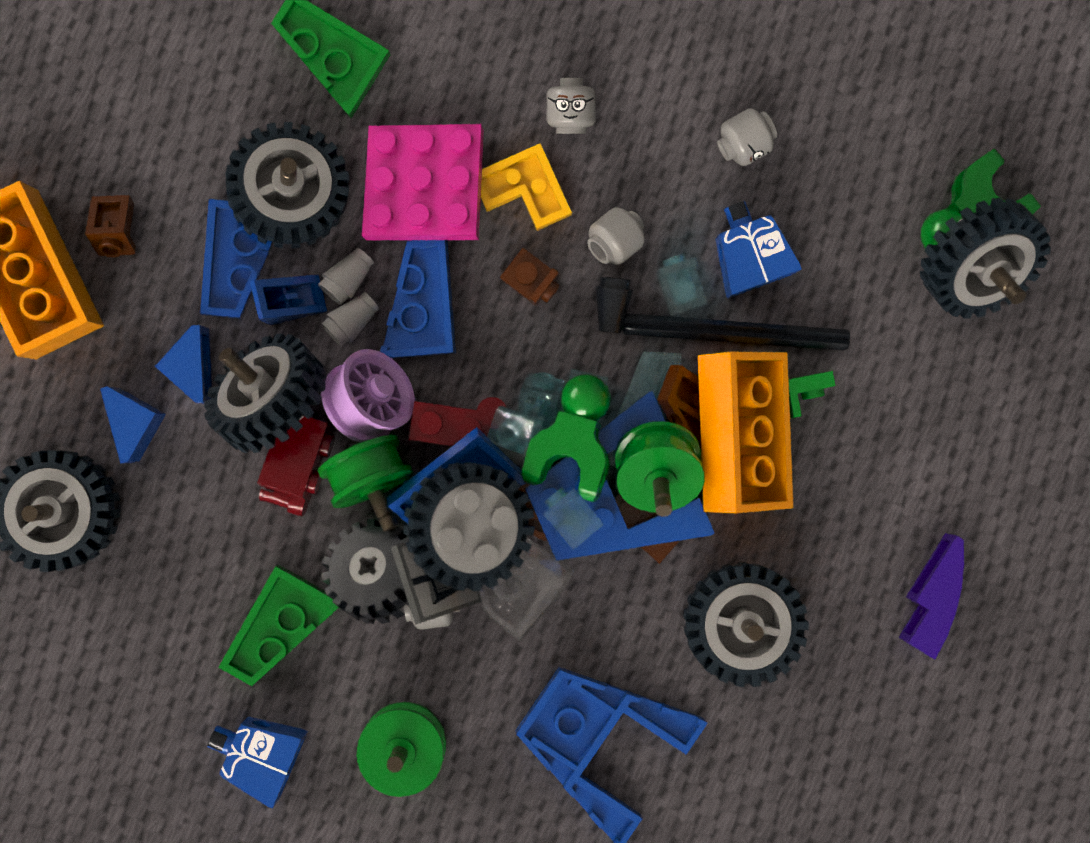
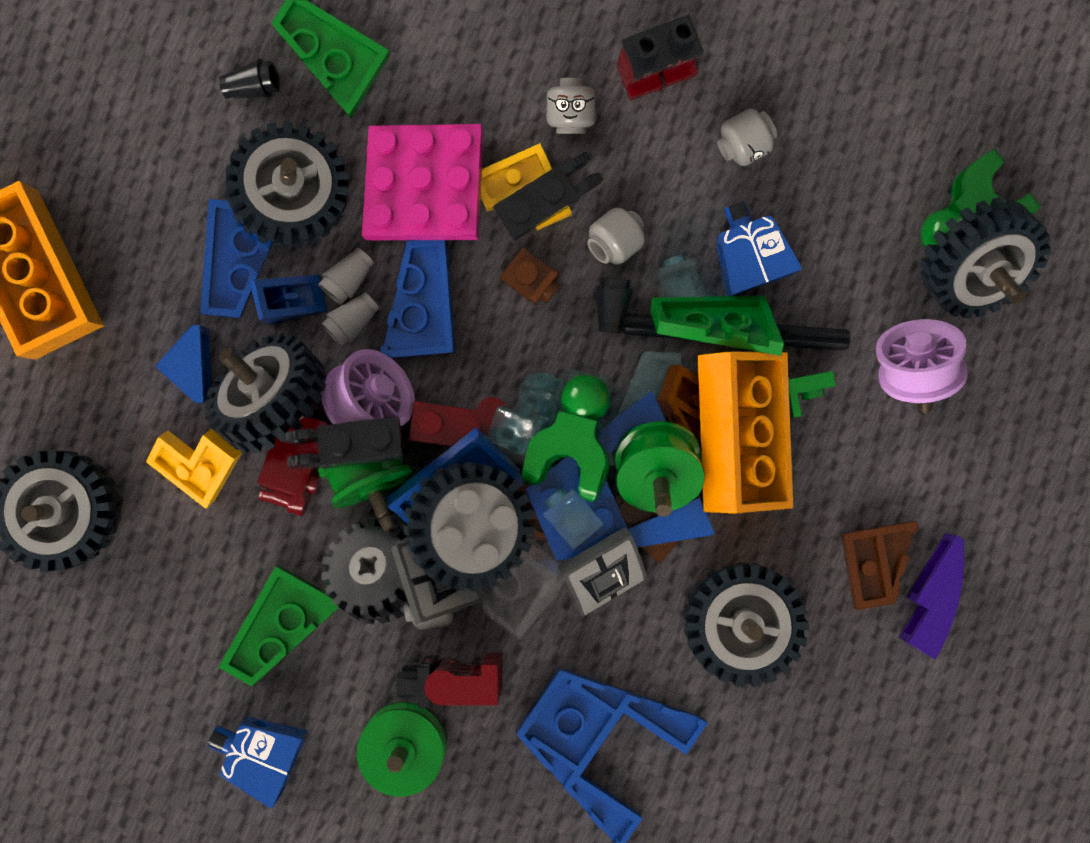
reddish brown bracket [85,195,136,257] -> none
blue slope [100,386,166,464] -> none
none -> yellow plate [146,429,243,509]
none -> black cone [219,59,280,99]
none -> black hinge [285,416,404,469]
none -> dark red hips [396,653,502,708]
none -> black hinge [493,152,604,241]
none -> slope [557,527,647,618]
none -> black hips [616,14,704,101]
none -> green wing [650,296,784,356]
none -> reddish brown wing [841,521,918,610]
none -> lavender wheel [876,319,968,413]

